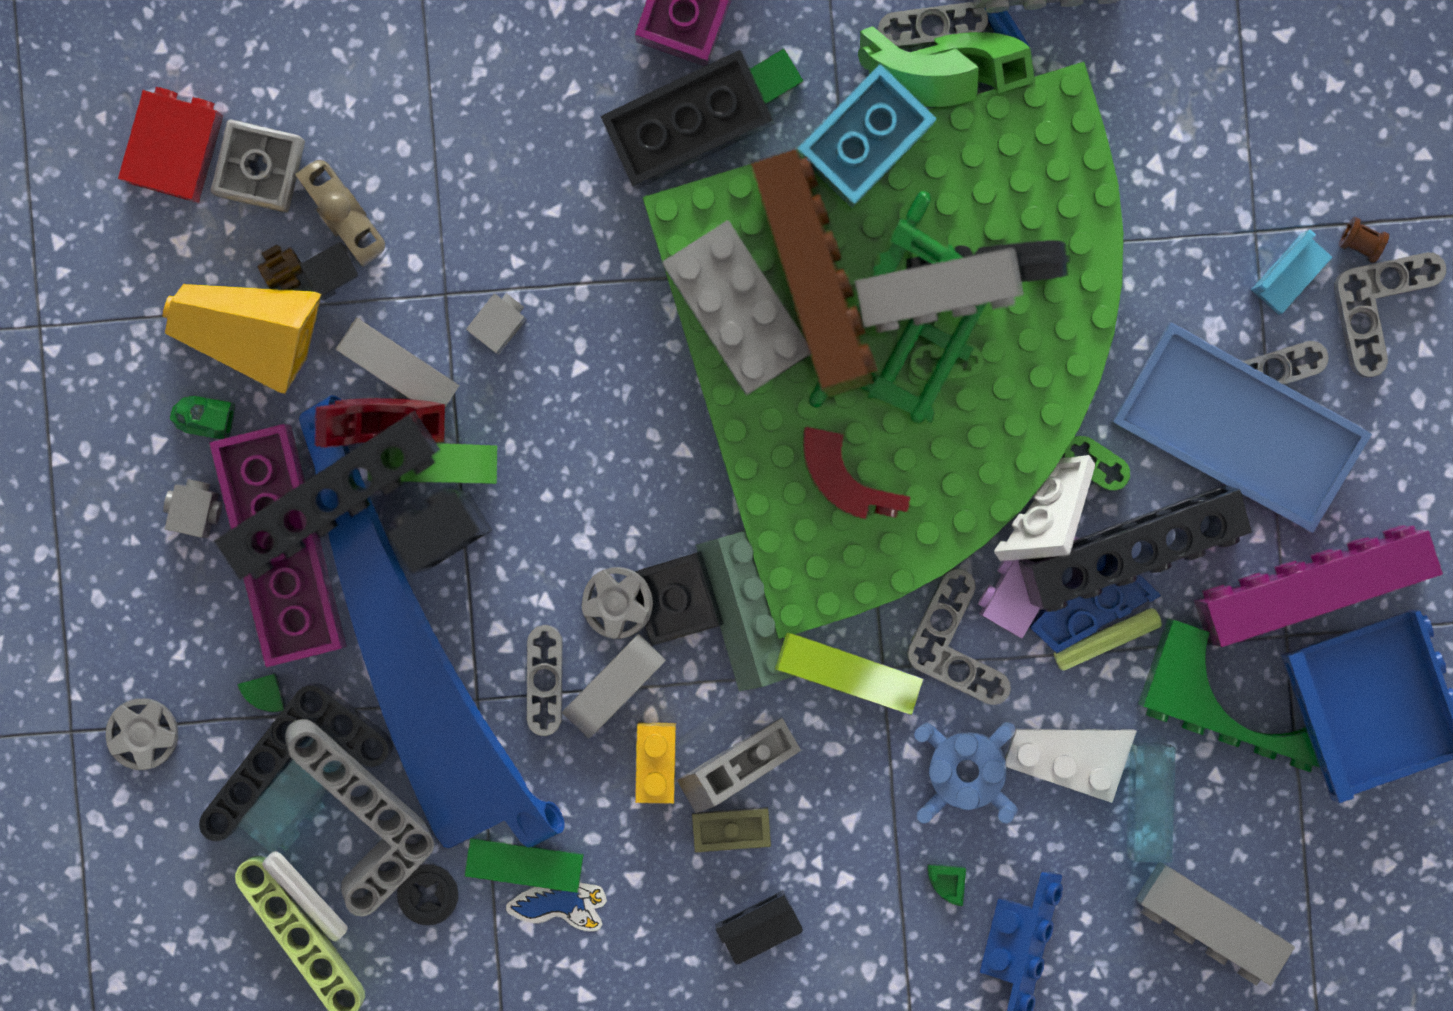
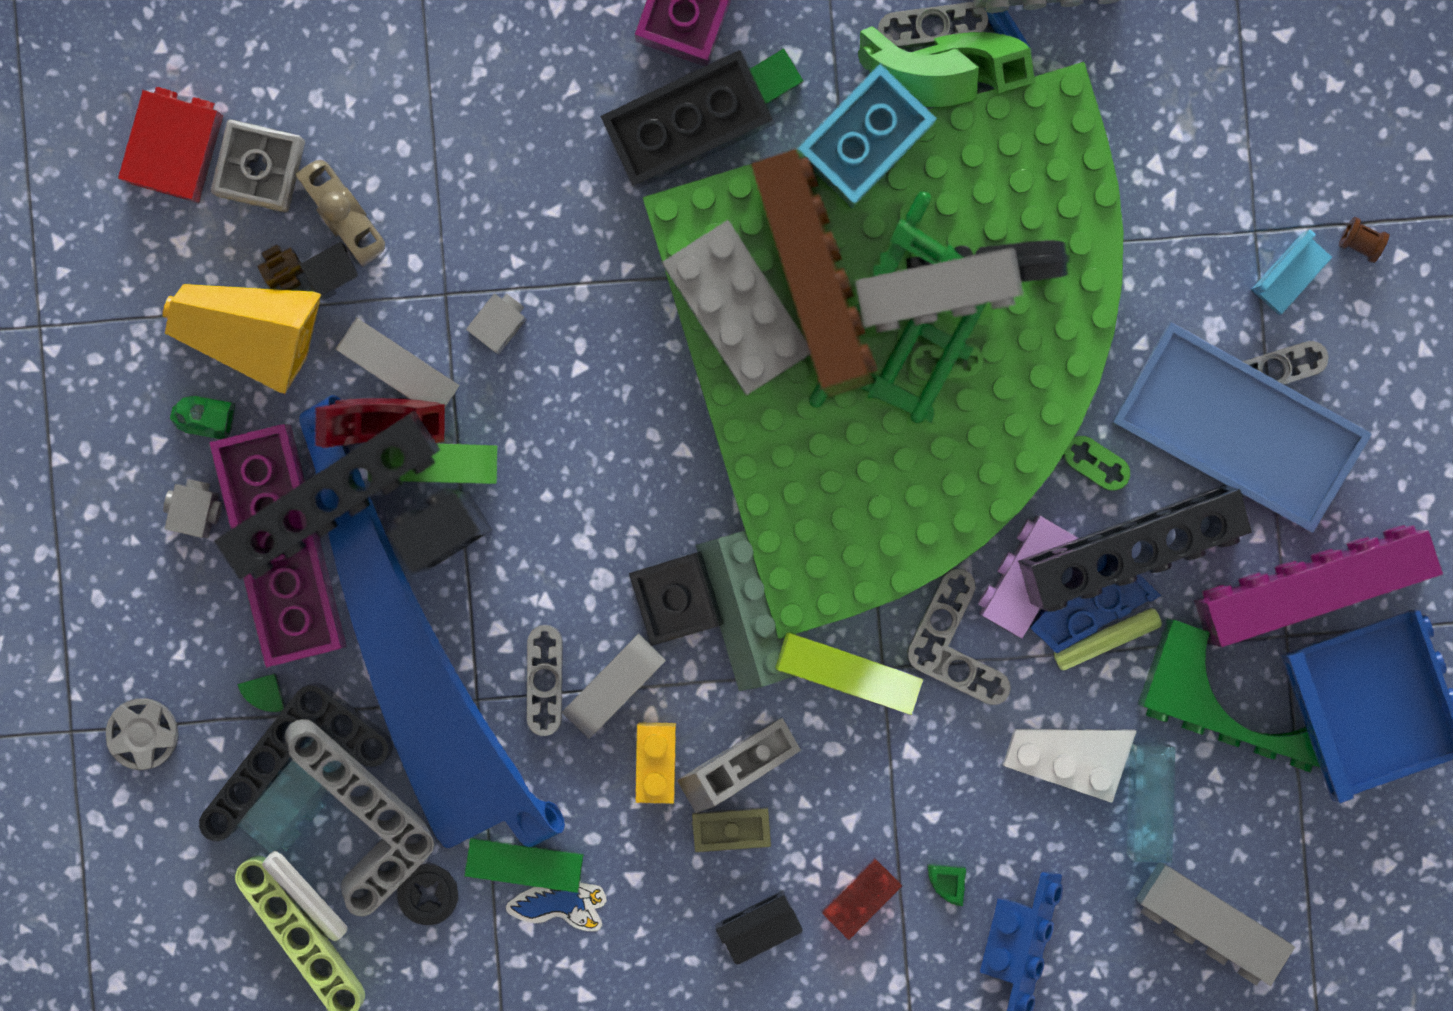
light grey wheel [581,567,653,639] -> none
dark red arch [803,427,911,519] -> none
medium blue plate [914,722,1018,823] -> none
white wing [994,455,1095,561] -> none
light grey beam [1334,253,1446,378] -> none
none -> clear red plate [821,857,903,940]

